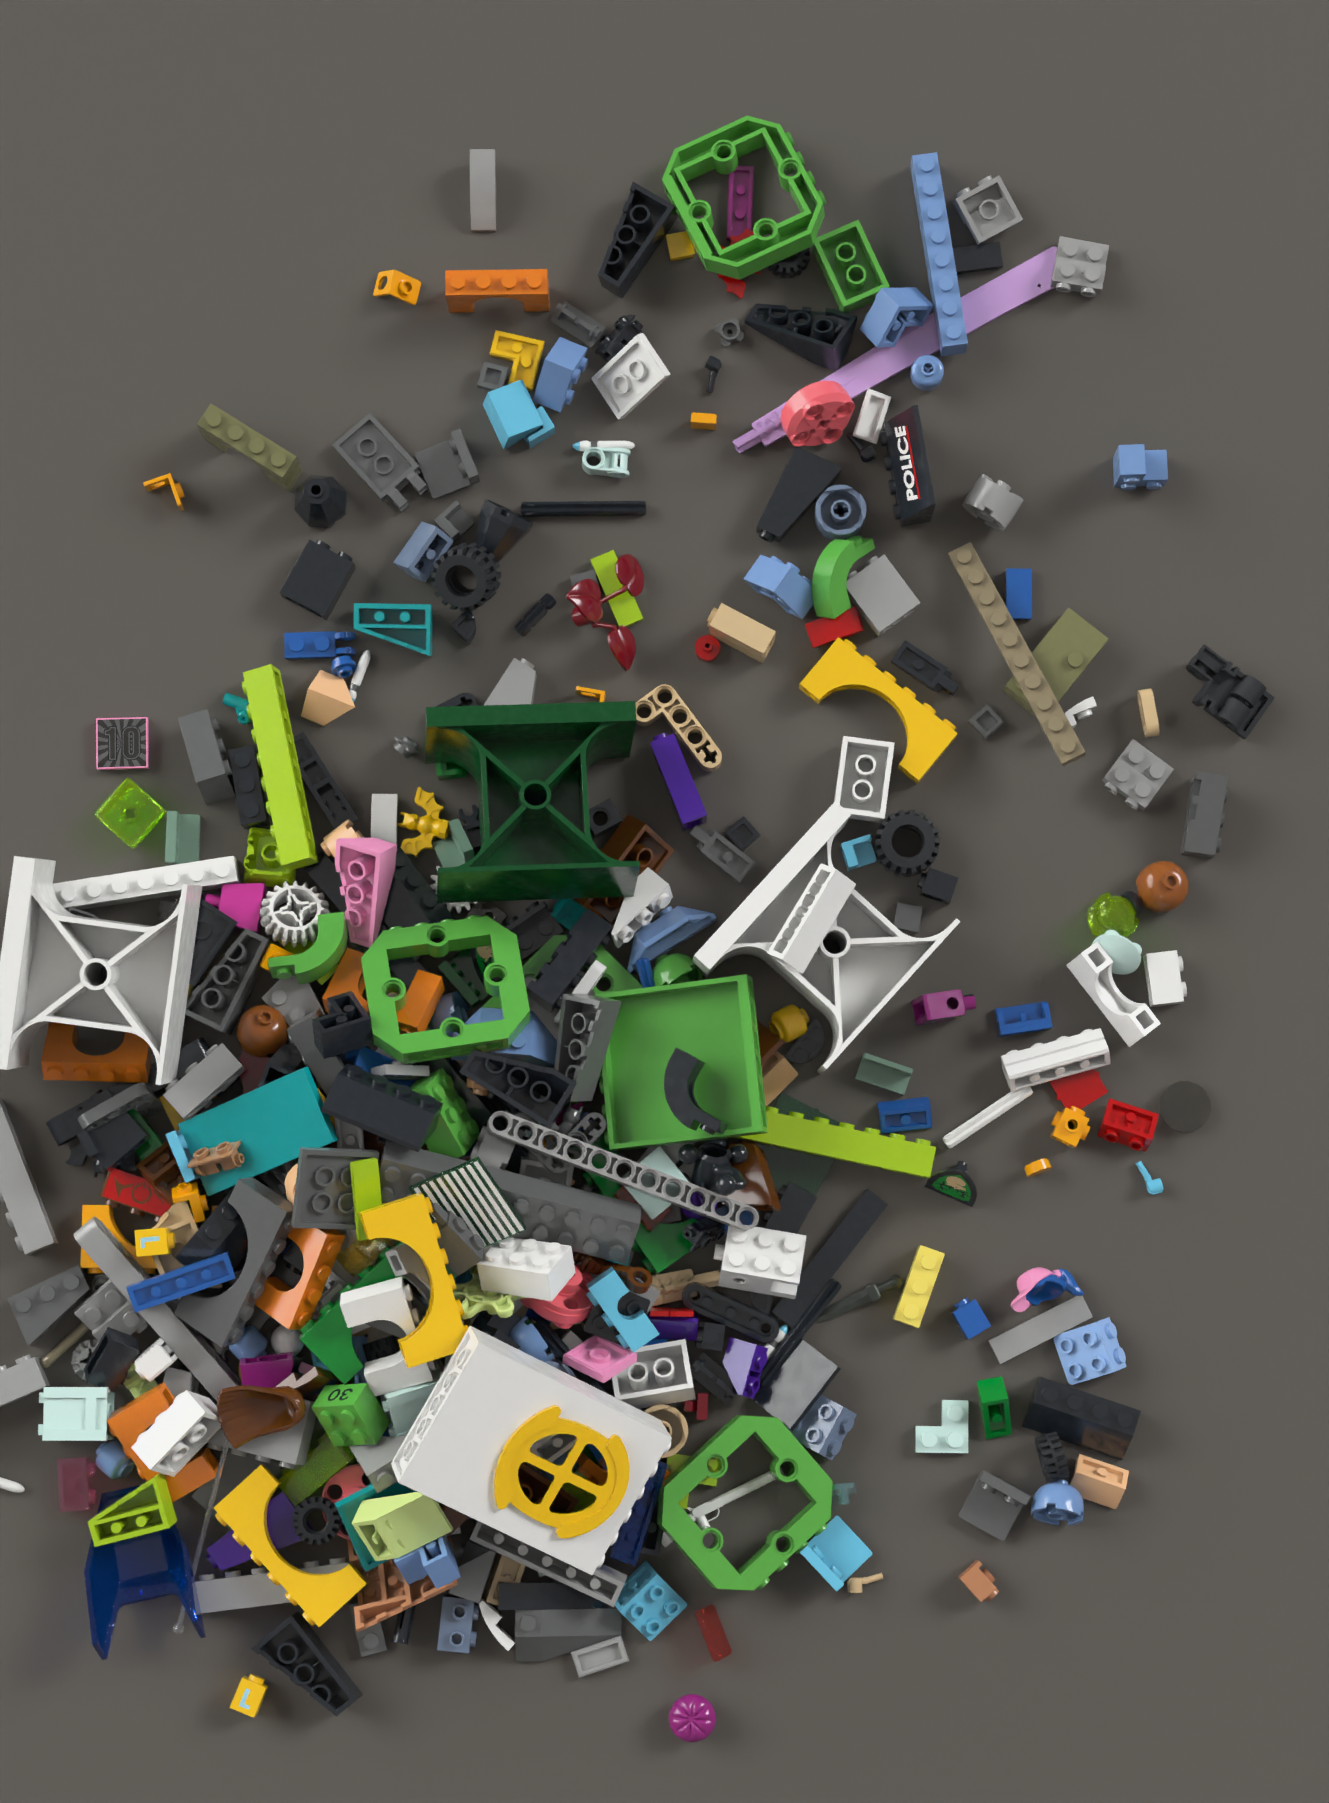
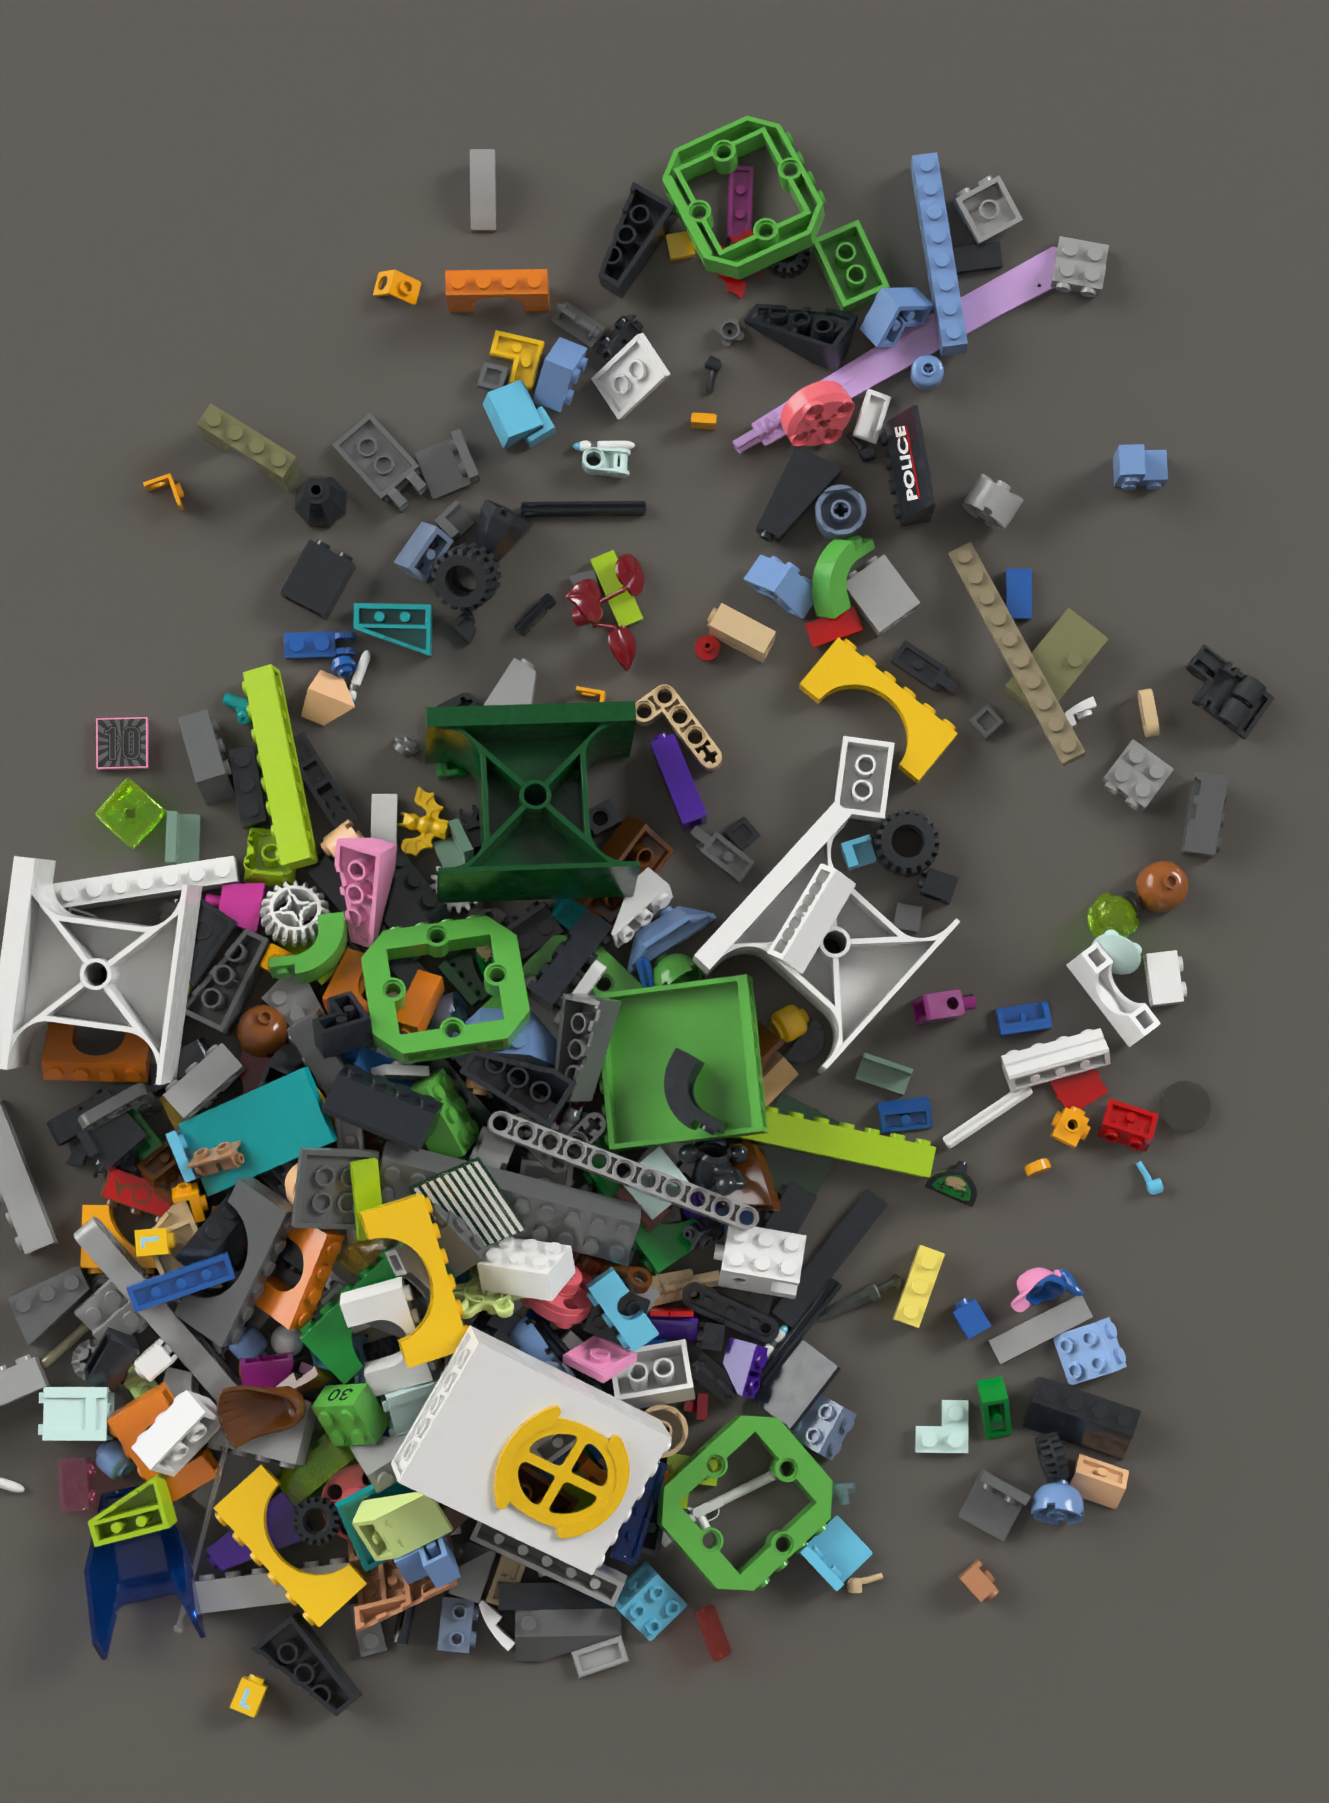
magenta piece [669,1694,716,1743] -> none

